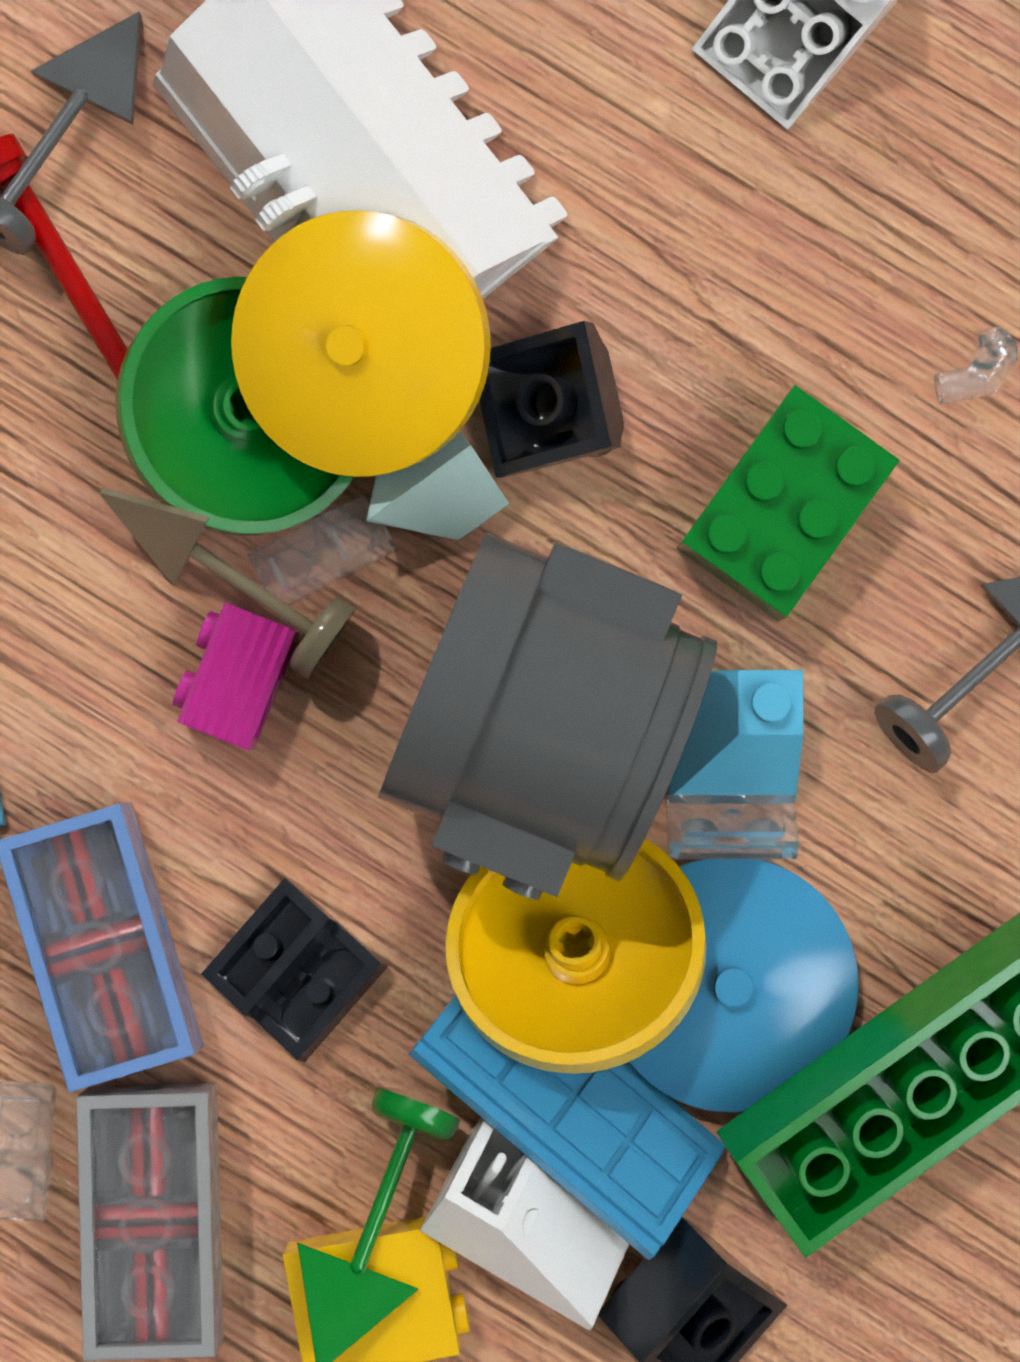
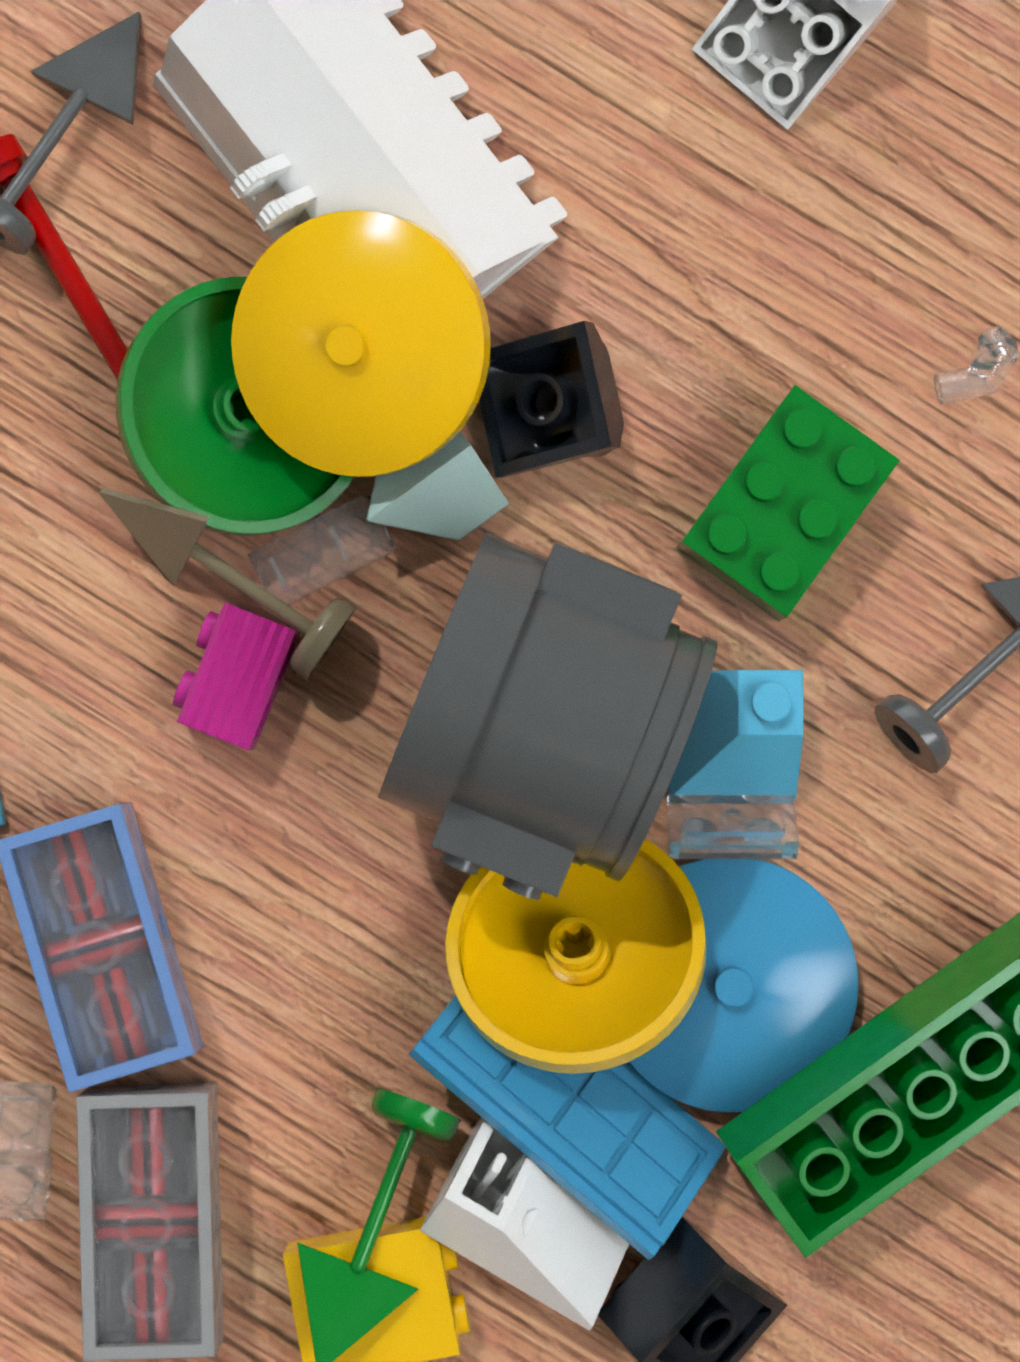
black slope [201,878,388,1062] -> none

